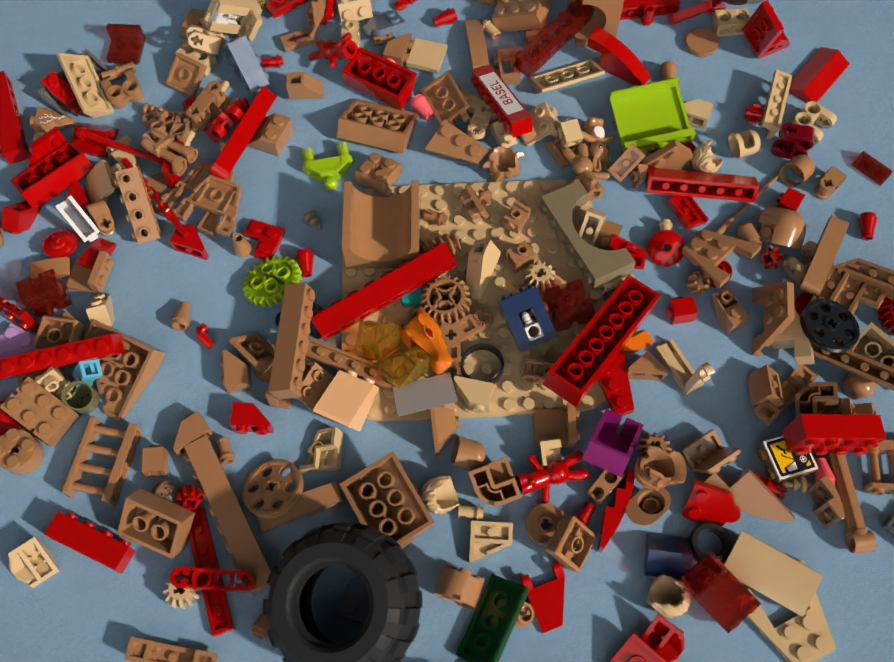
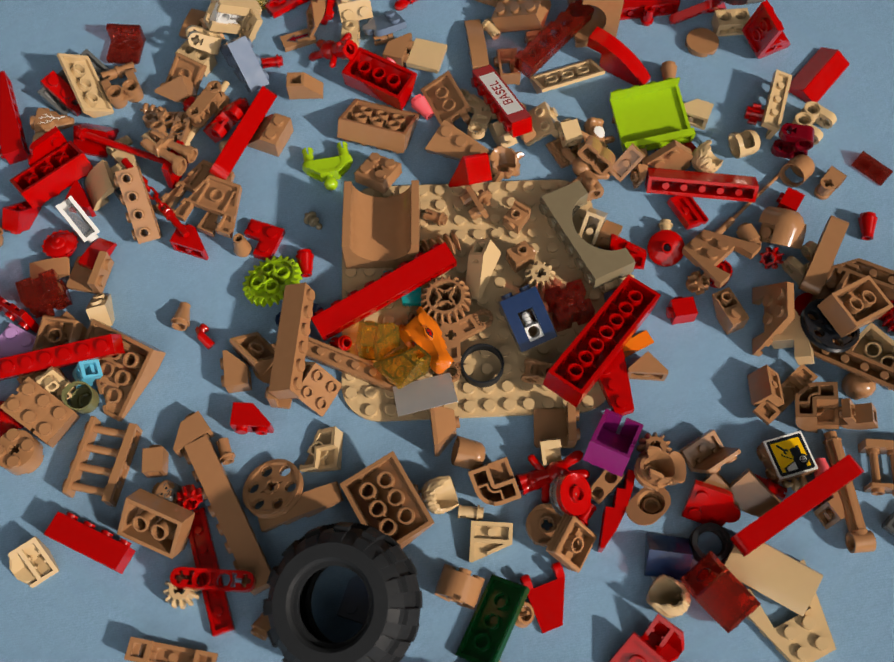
medium nougat piece [86,199,115,236] -> none
medium nougat sticker [147,173,168,197] -> none
light nougat slope [313,369,379,432] -> none
red cone [433,8,458,27] -> none
tan slope [454,376,494,413] -> none
tan hinge [655,339,715,396] -> none
red brick [782,414,886,455] -> none
none -> medium nougat slope [154,75,197,103]
none -> red pin [330,335,352,351]
none -> red slope [448,152,492,188]
none -> red piece [549,473,592,516]
none -> medium nougat brick [577,135,616,176]
none -> red beam [730,454,864,557]
none -> medium nougat brick [817,275,894,338]

